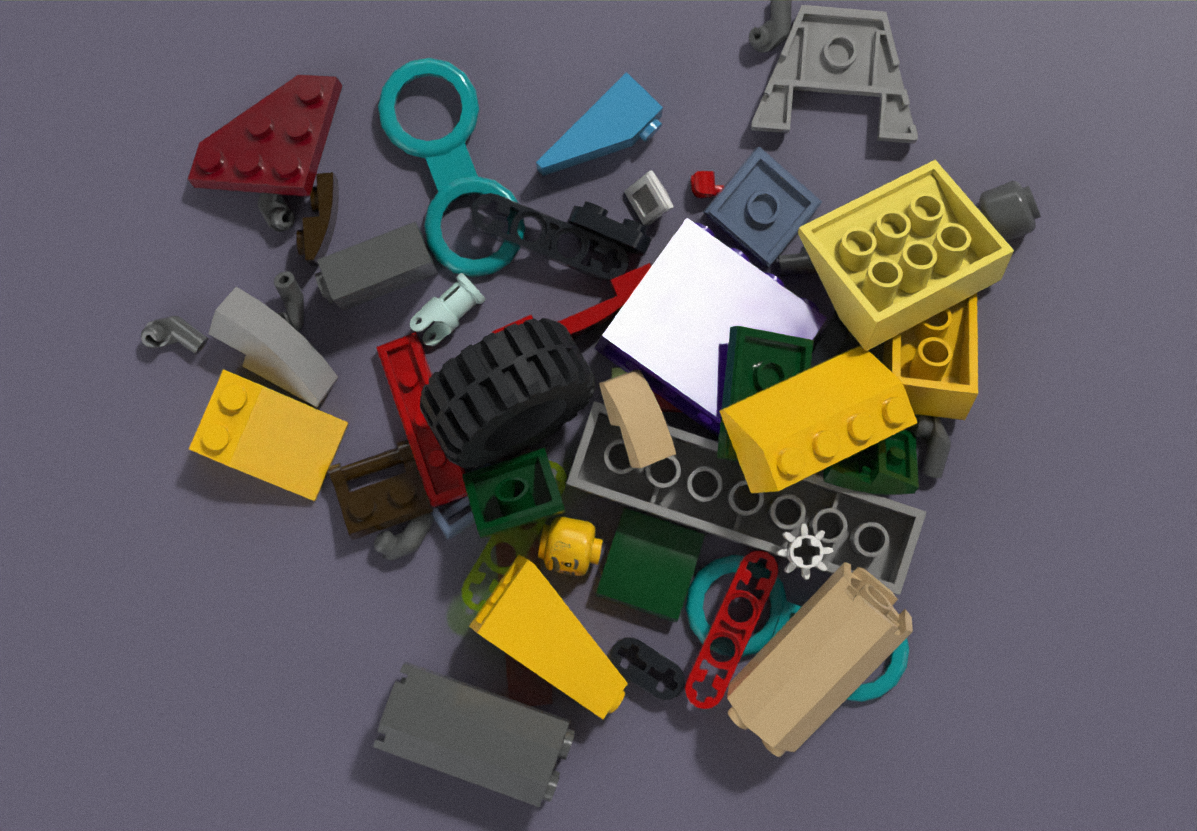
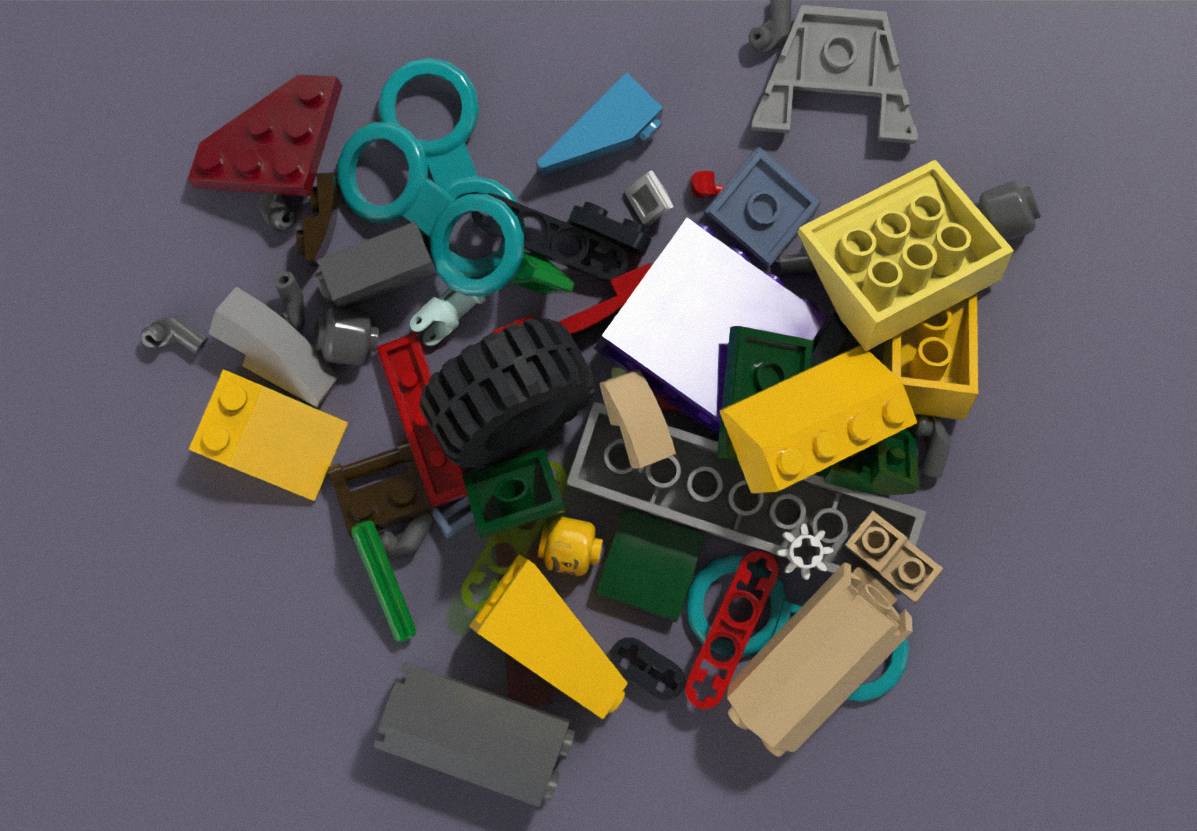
none -> dark grey head [314,307,379,365]
none -> teal bar [337,122,524,297]
none -> green axle [351,520,416,642]
none -> green slope [509,251,574,294]
none -> tan slope [845,511,944,604]

